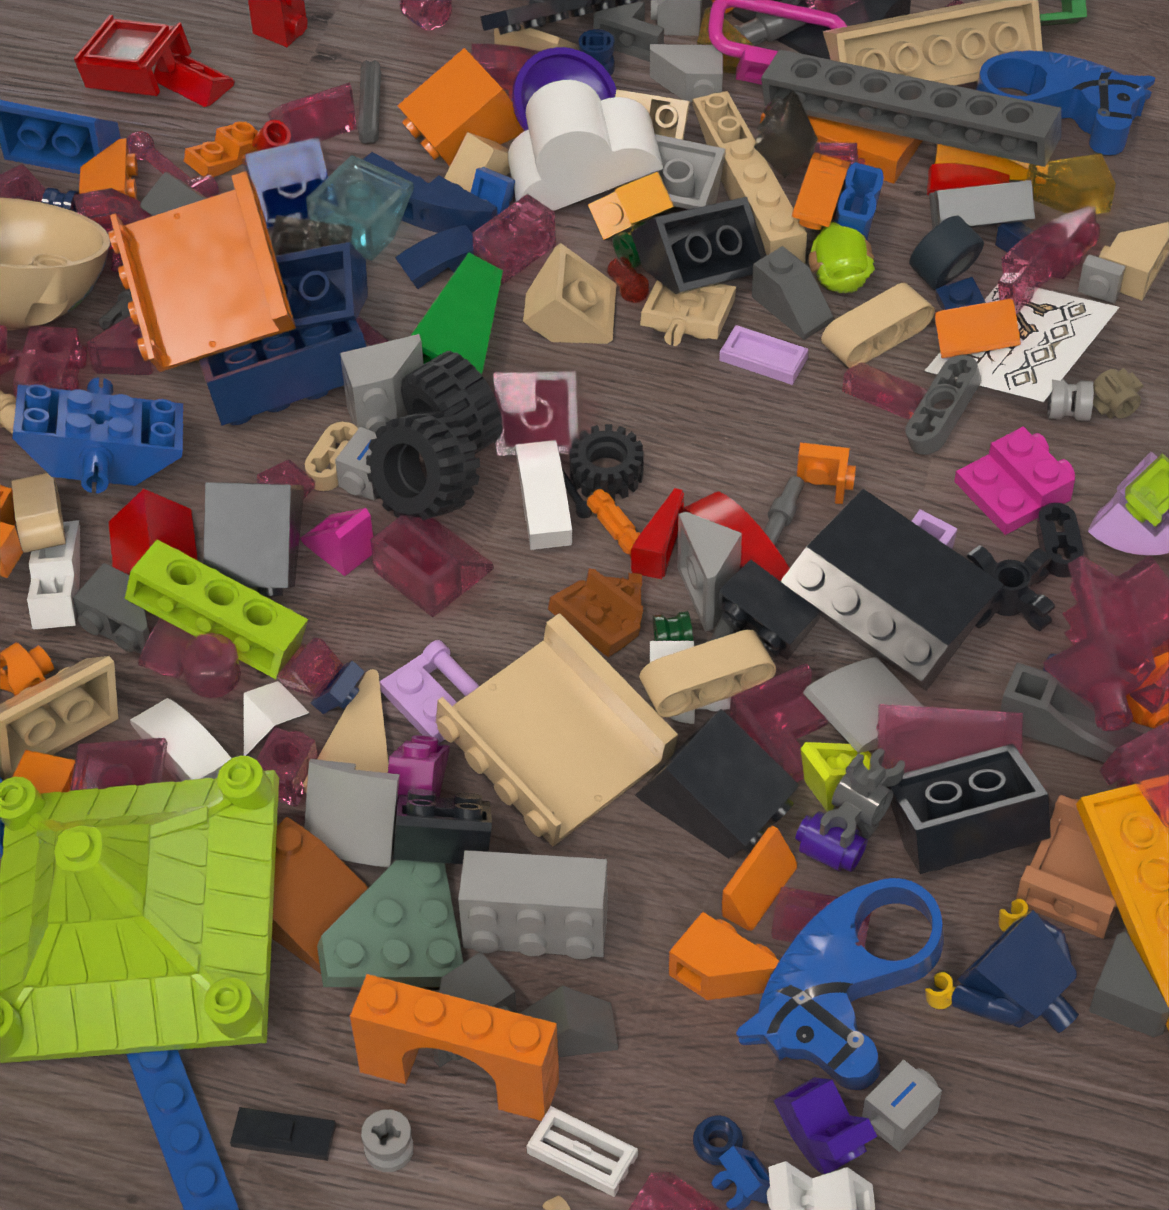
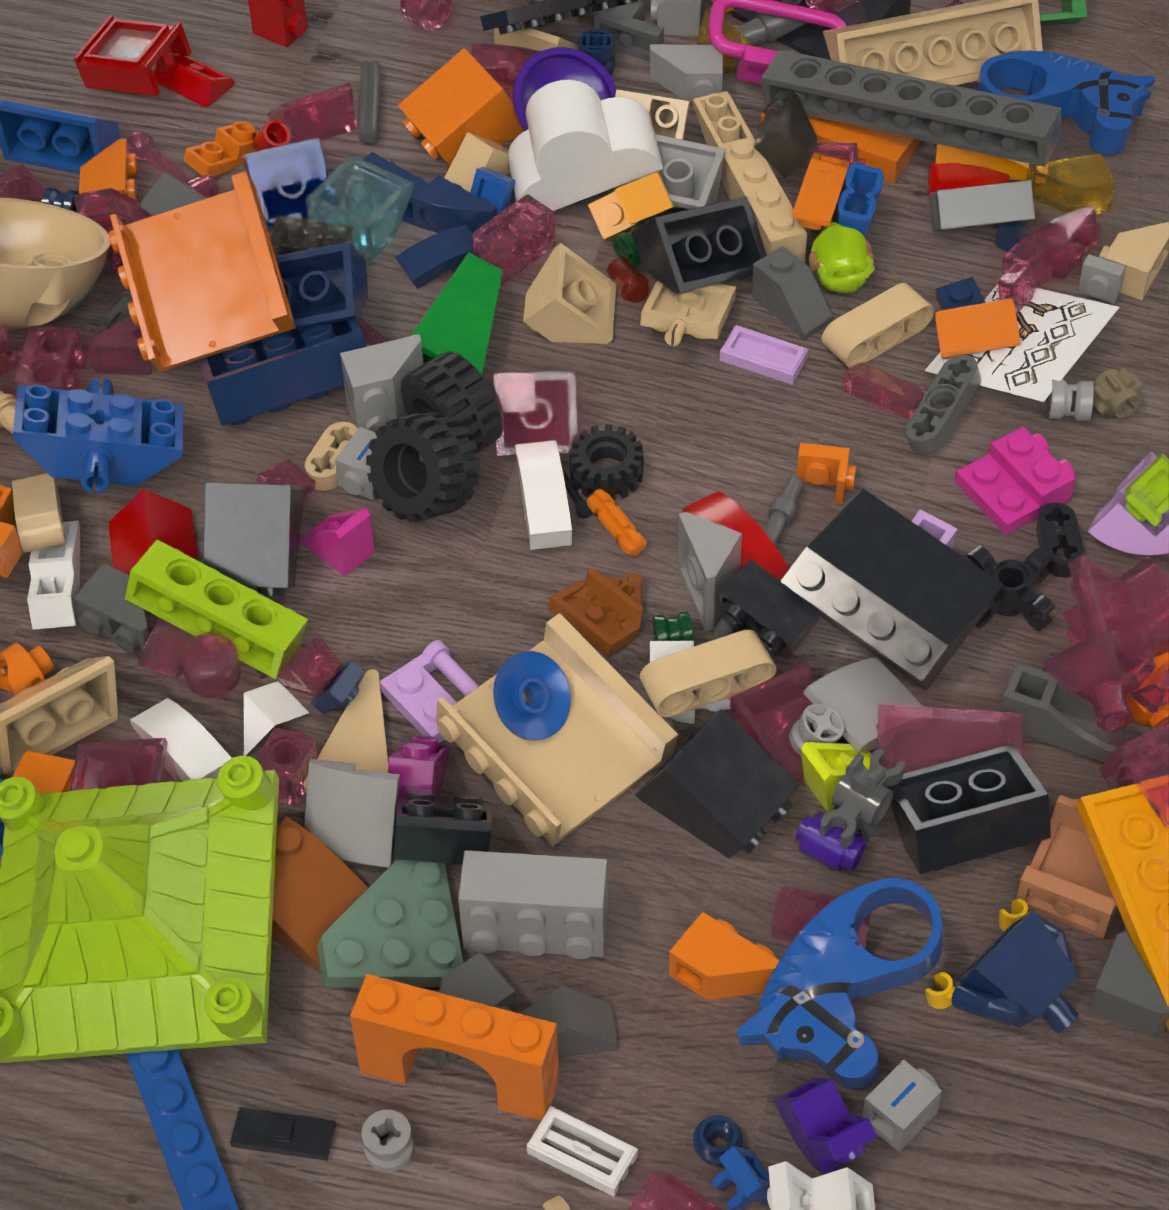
clear pink slope [370,515,494,618] -> none
red slope [631,488,684,579] -> none
orange slope [721,825,797,931] -> none
black wheel [909,215,984,290] -> none
none -> blue dish [493,651,571,741]
none -> light grey wheel [789,703,844,756]

